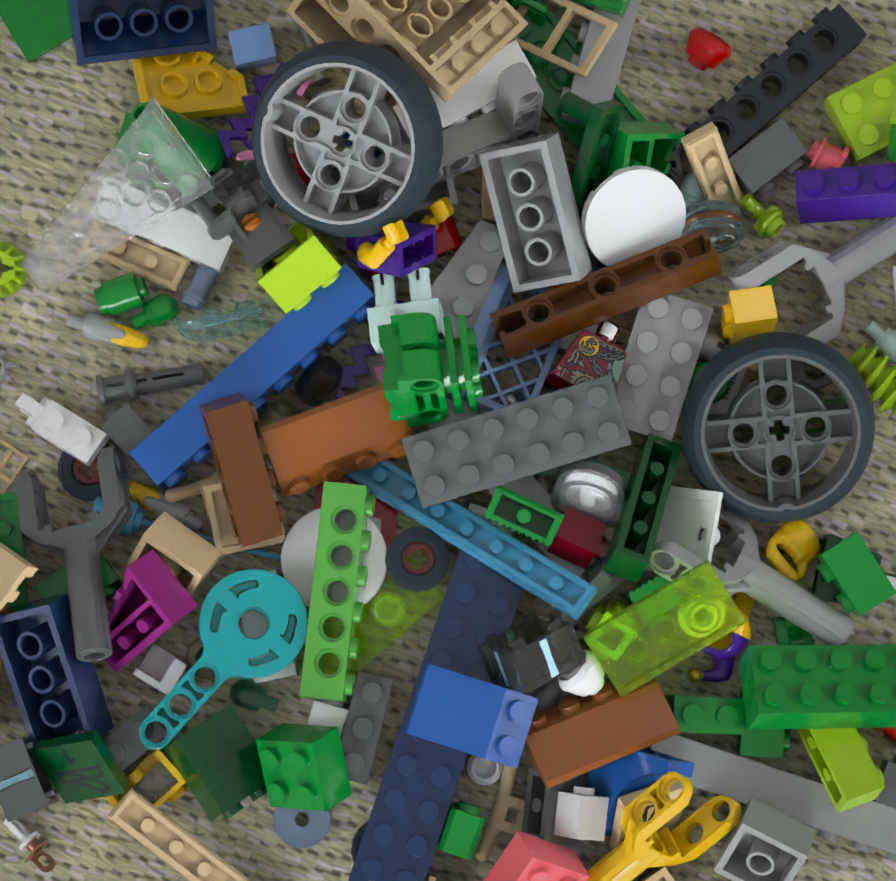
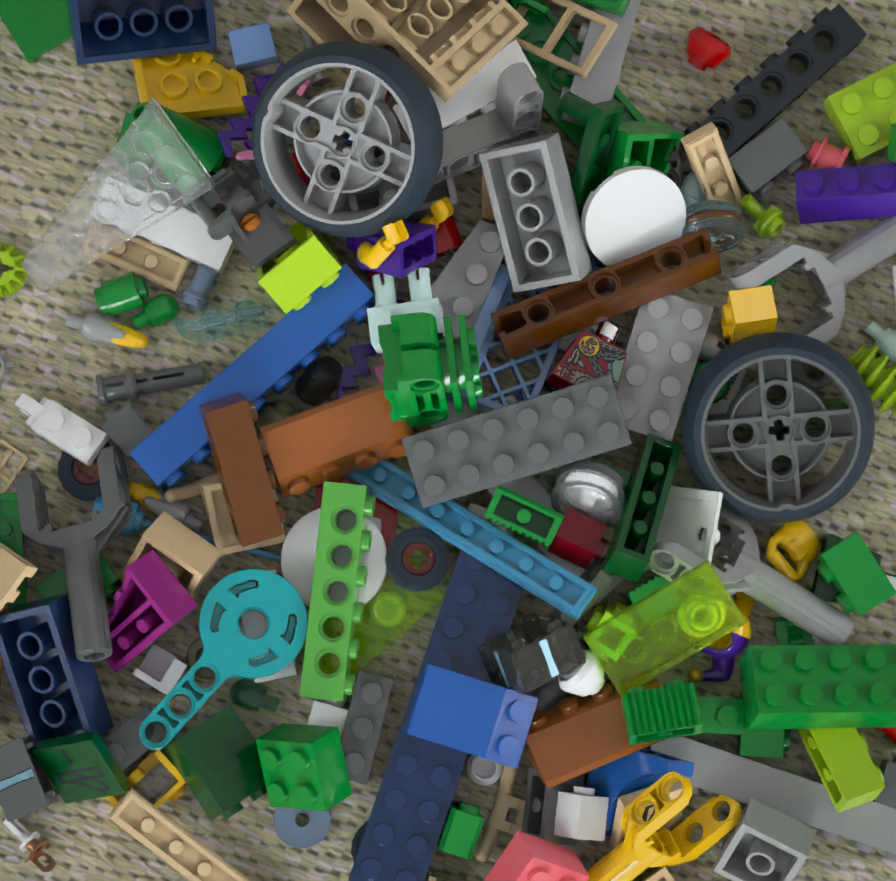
none -> green brick [621,680,702,745]

